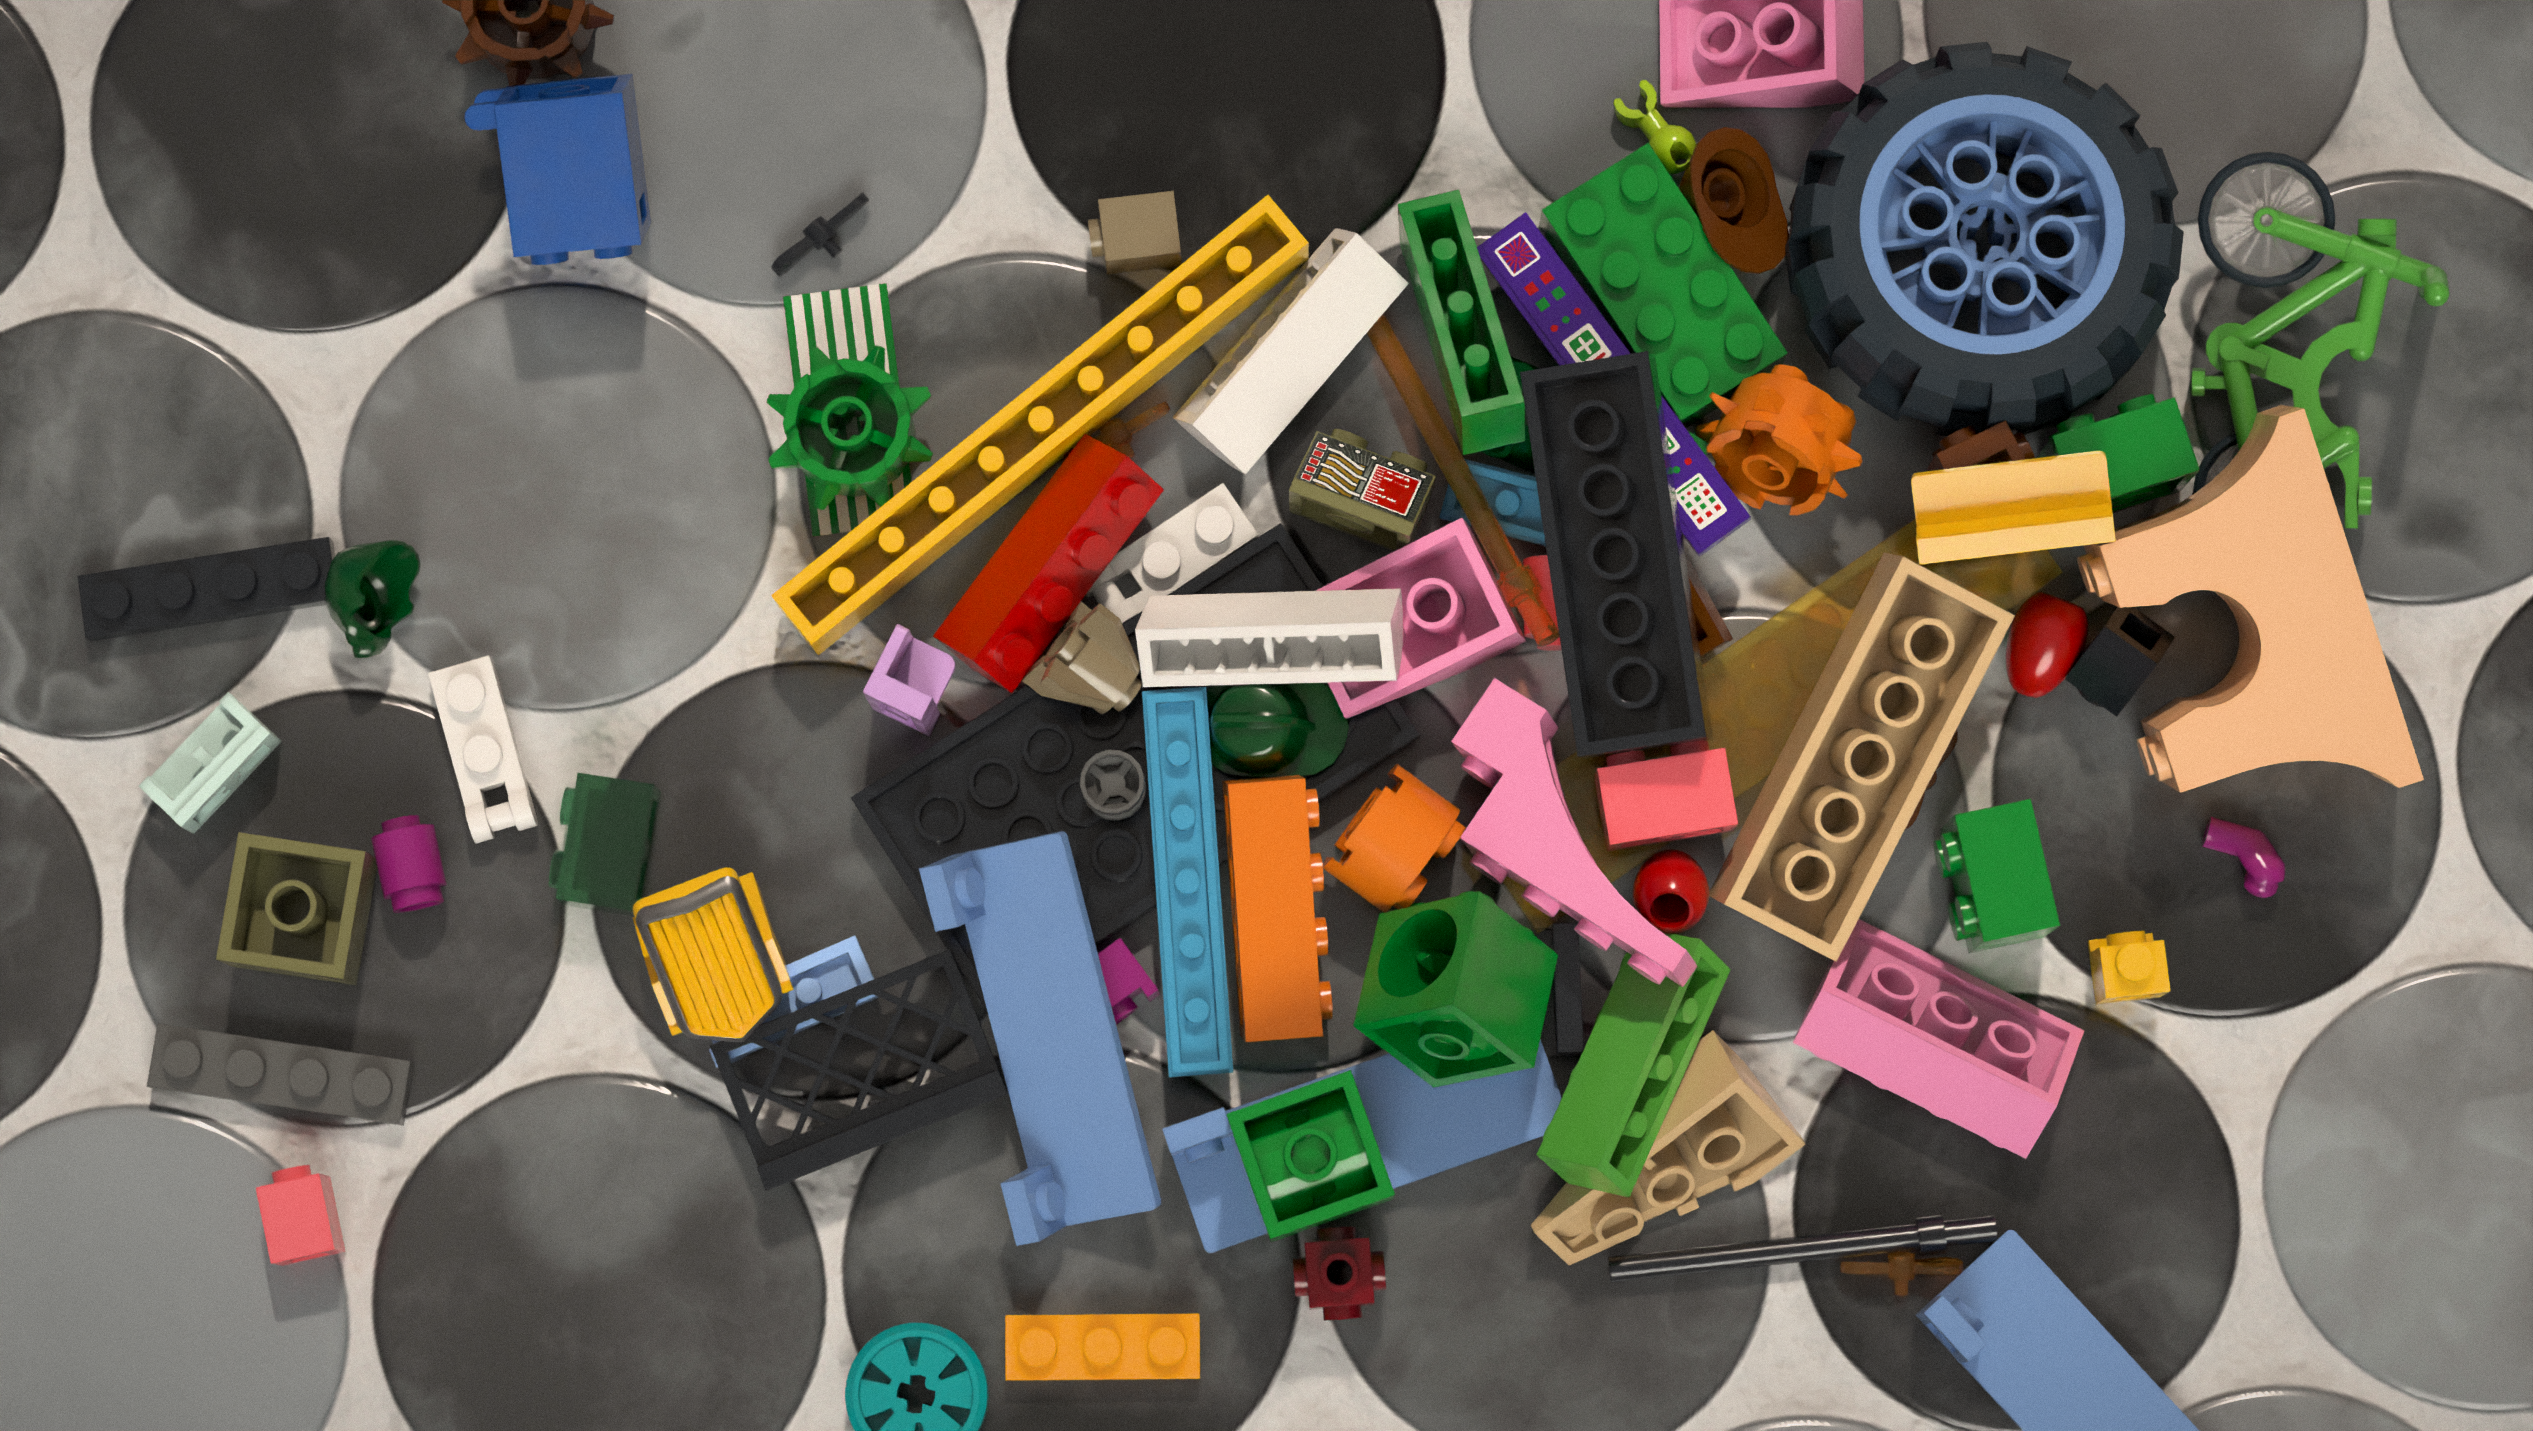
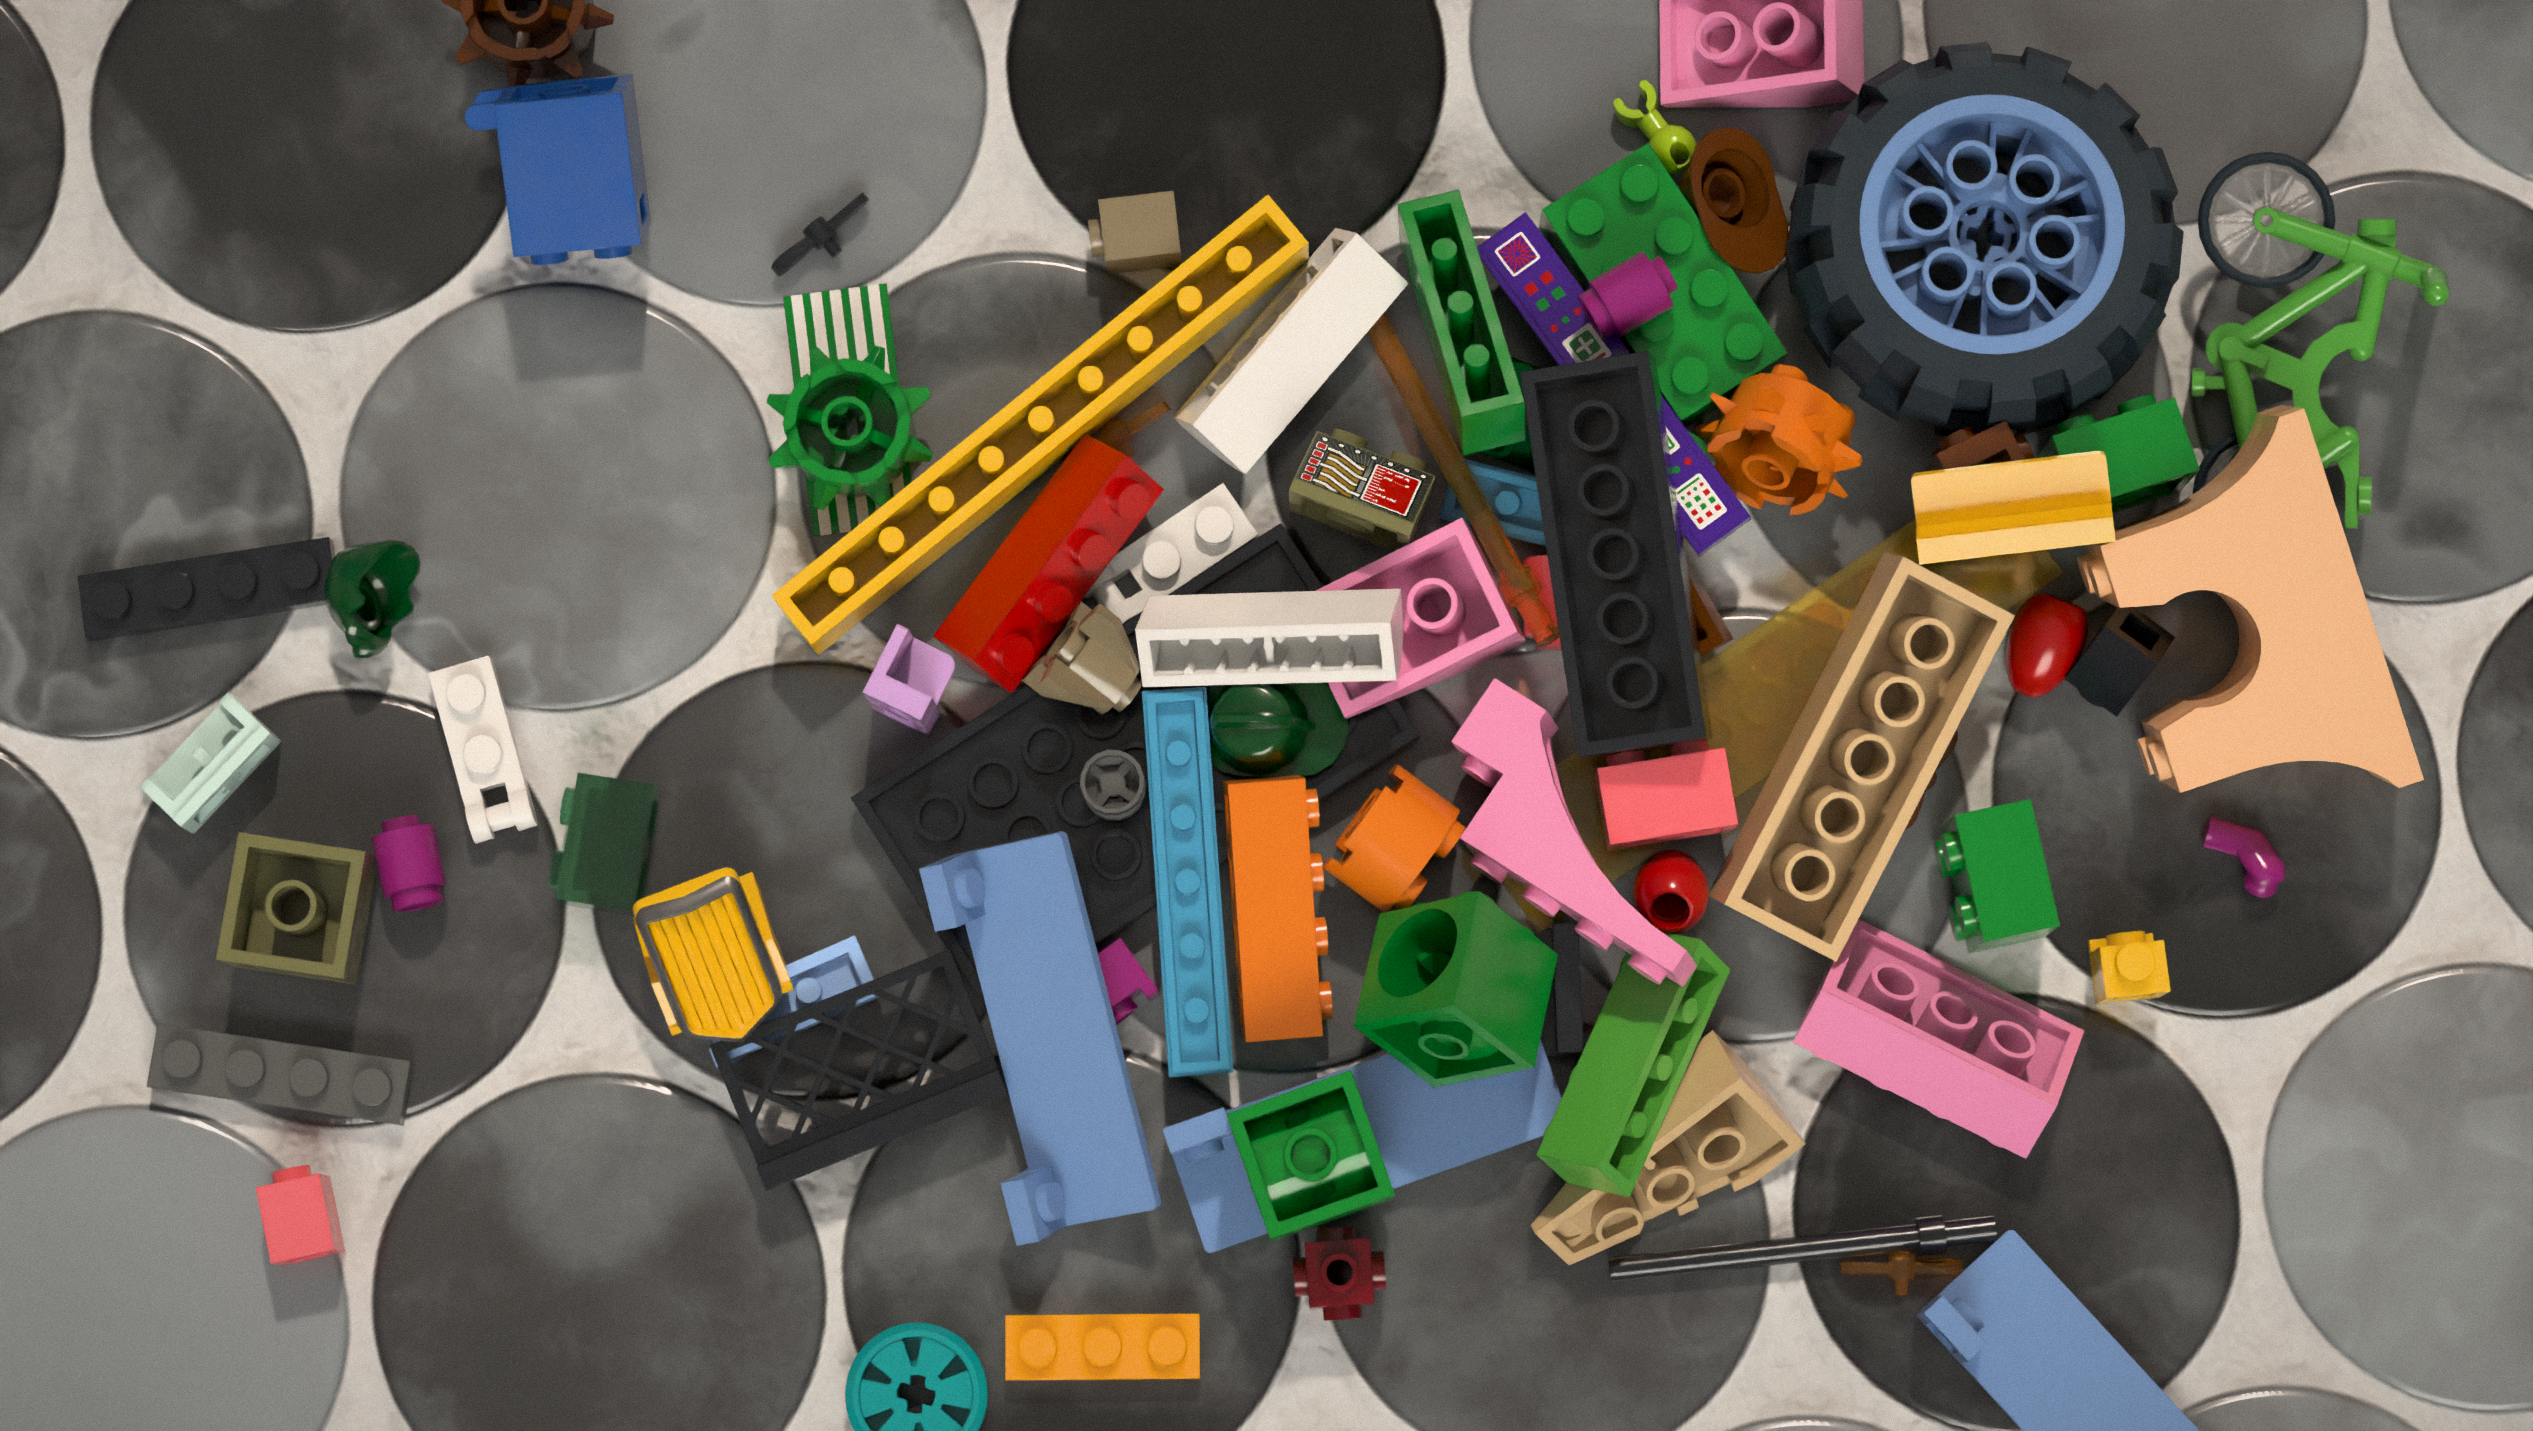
none -> magenta brick [1577,251,1678,340]

